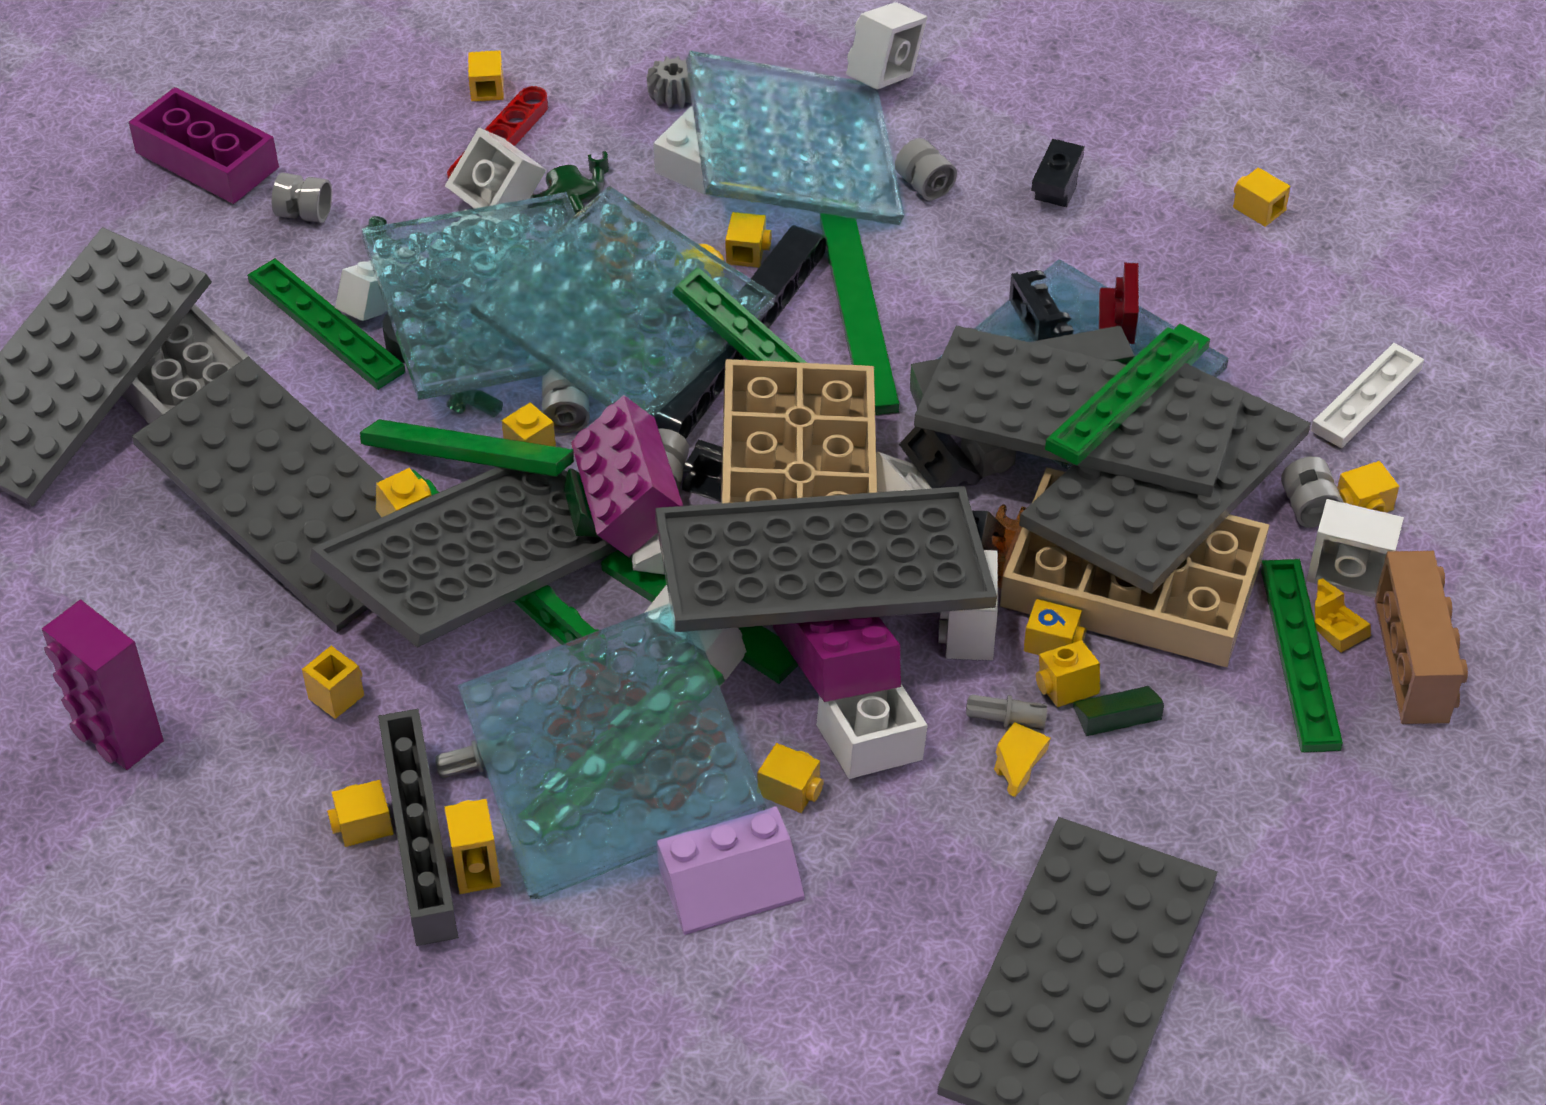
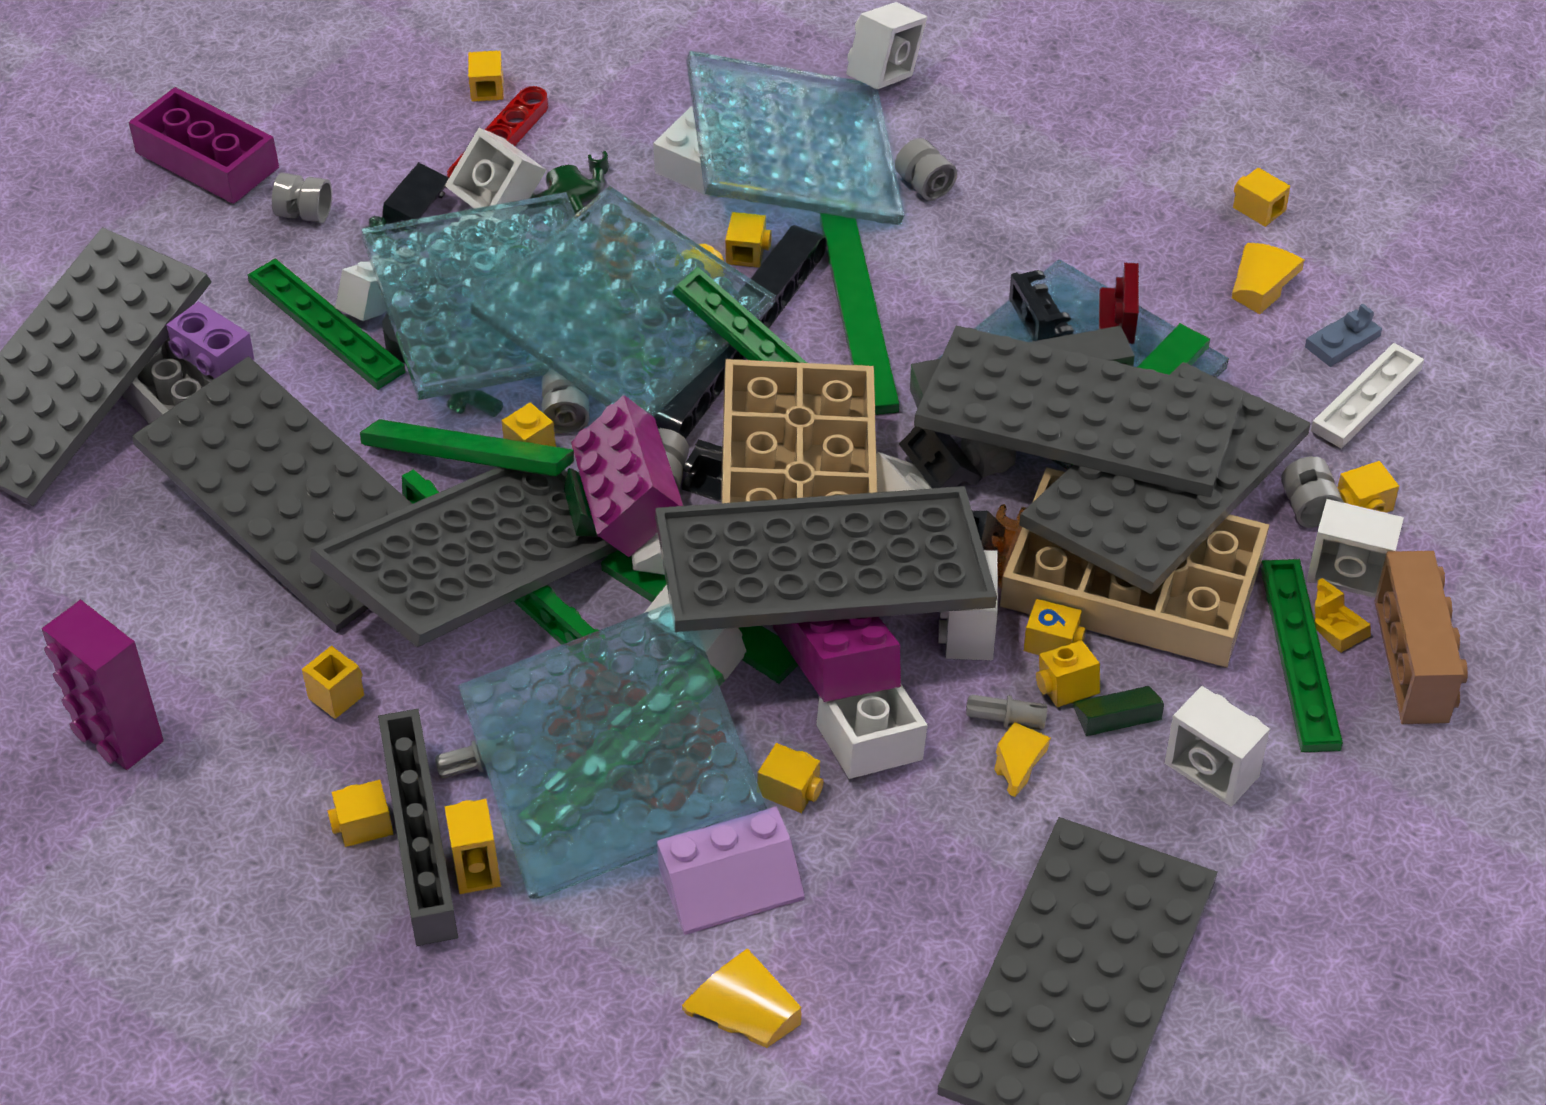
yellow brick [376,467,432,517] -> none
light grey gear [646,56,701,109] -> none
black brick [1031,138,1085,207] -> none
green tile [1045,327,1199,465] -> none
none -> medium lavender brick [166,301,255,379]
none -> black hinge [381,162,449,236]
none -> yellow slope [682,948,801,1048]
none -> white brick [1164,686,1270,807]
none -> yellow slope [1231,243,1305,314]
none -> sand blue plate [1305,304,1382,367]

